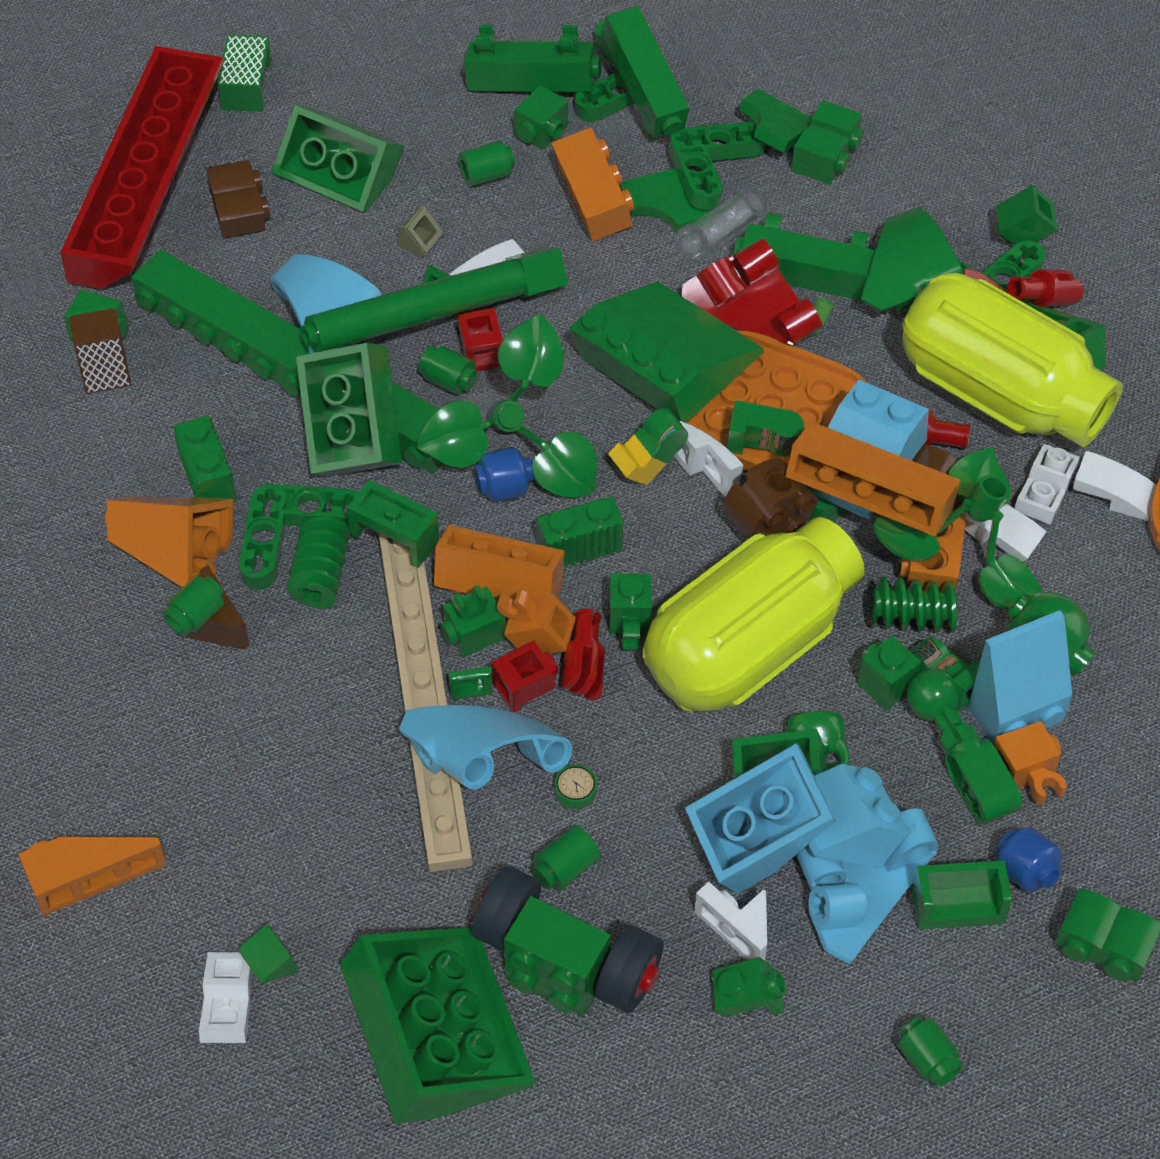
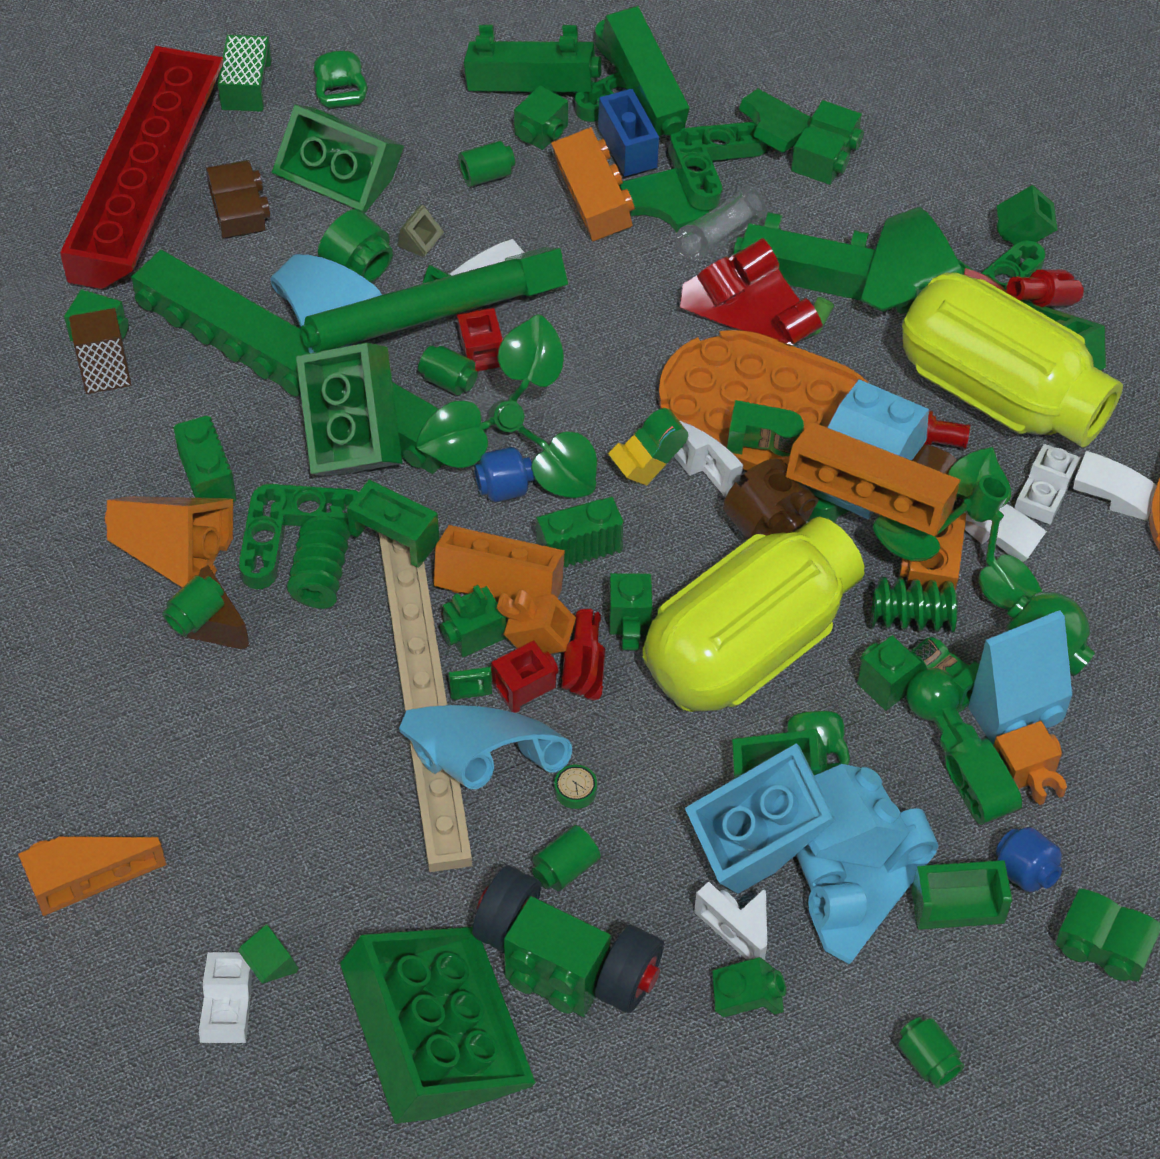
green slope [569,281,764,423] -> none
none -> green piece [314,50,368,109]
none -> green piece [318,209,393,282]
none -> blue brick [598,89,659,177]

